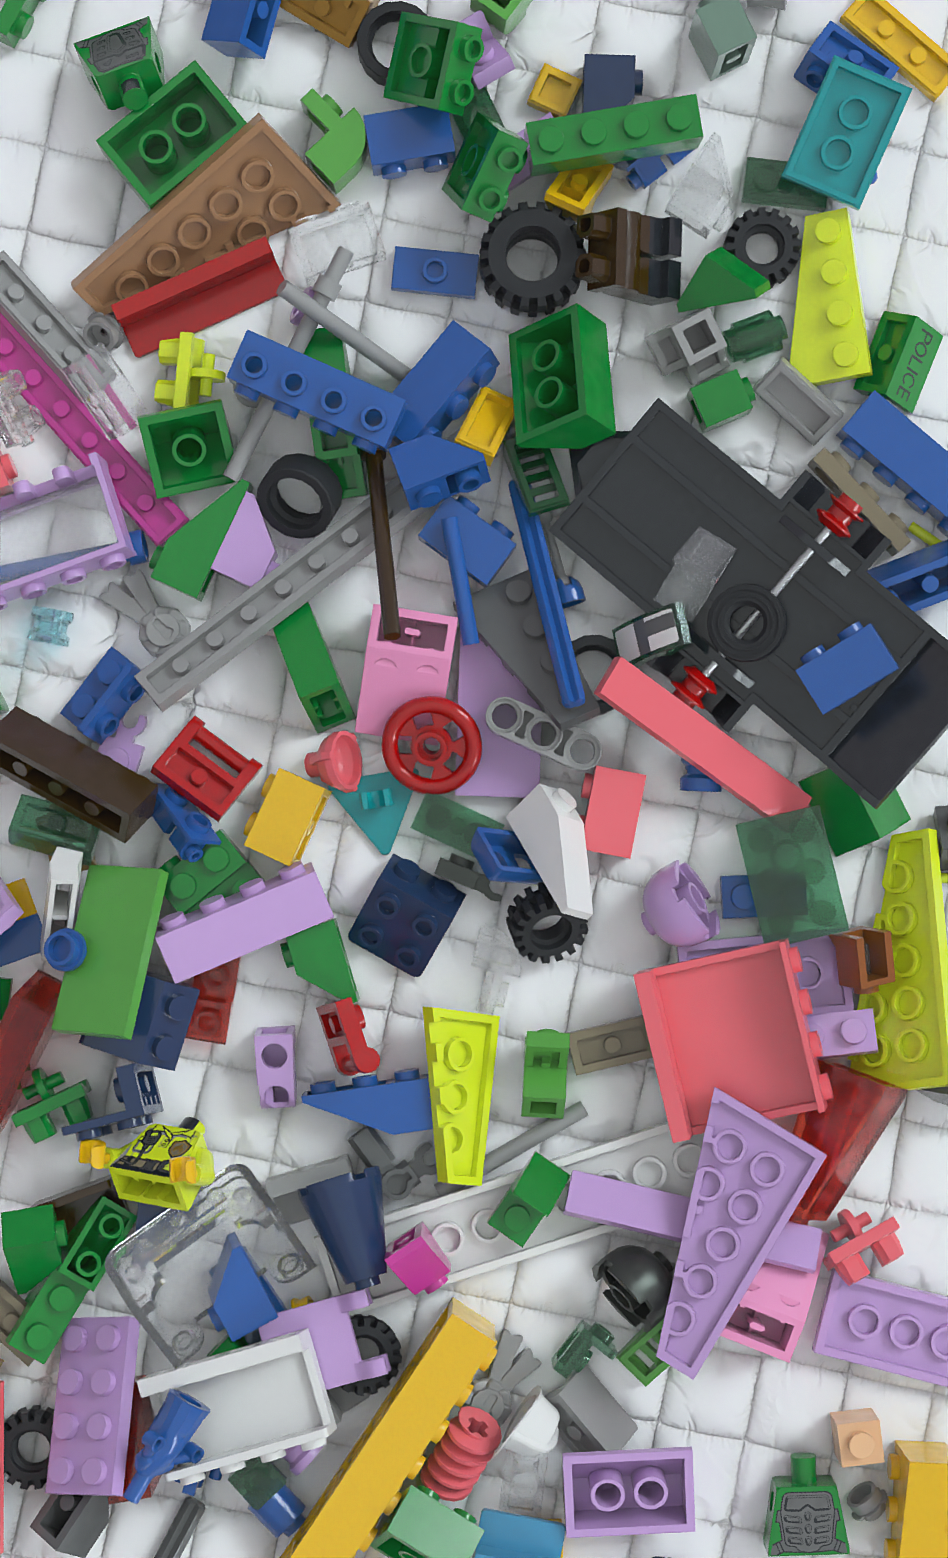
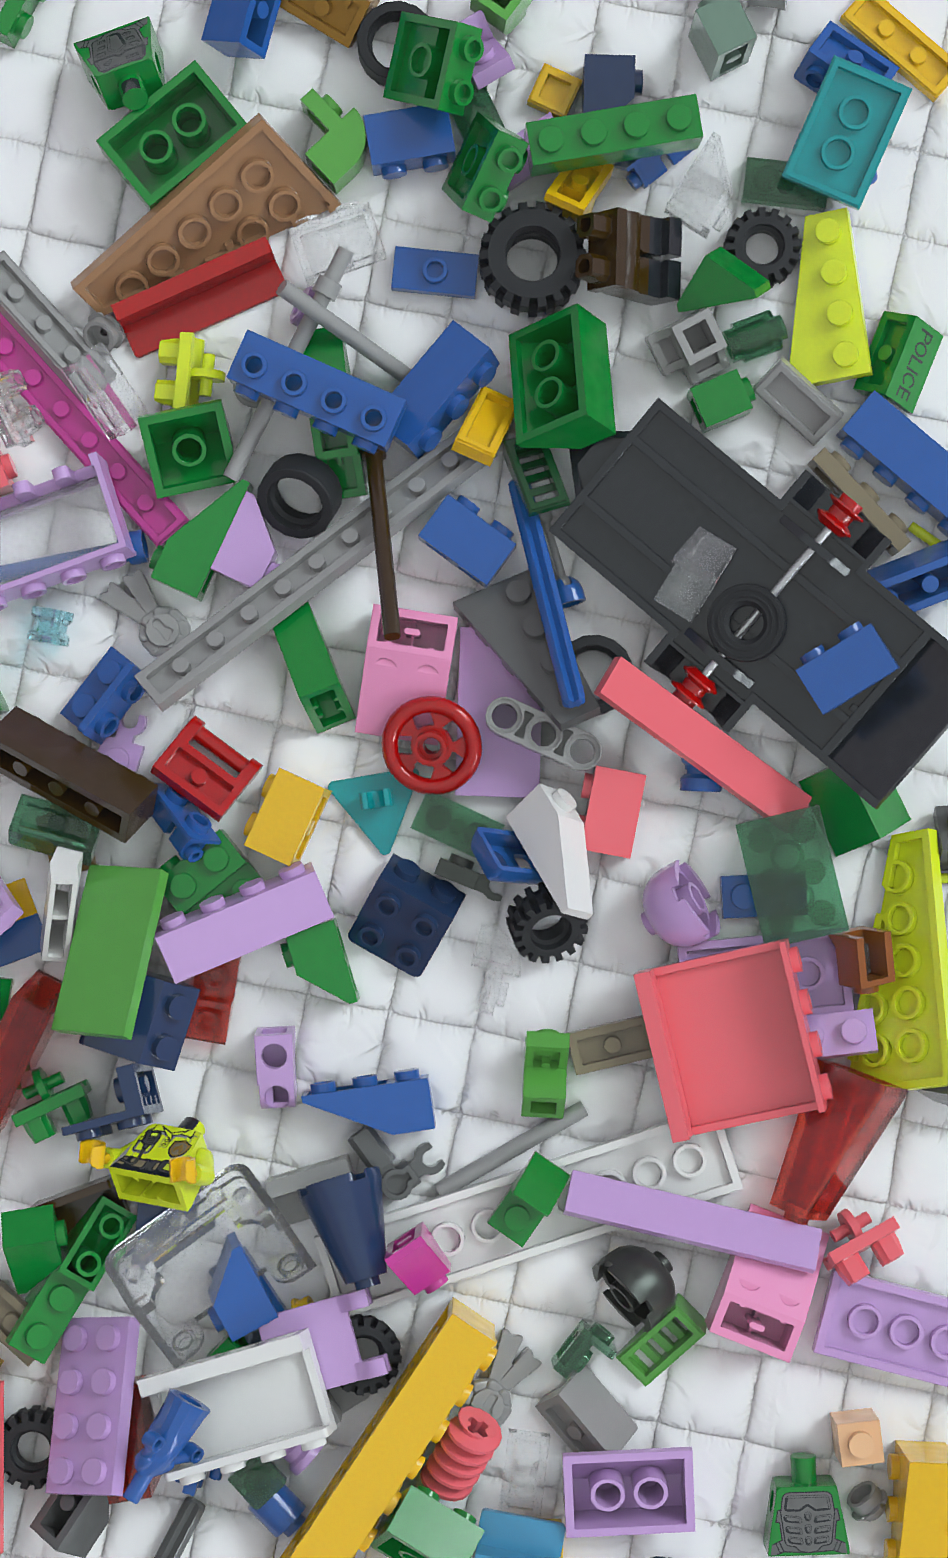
blue plate [44,928,87,972] -> none
coral piece [304,731,362,793] -> none
red plate [316,997,380,1076] -> none
blue slope [388,434,491,511] -> none
neon yellow wing [422,1007,500,1186] -> none
blue bar [441,516,480,646] -> none
white piece [492,1385,560,1459] -> none
slope [612,601,692,668] -> none
lavender wing [656,1087,827,1380] -> none

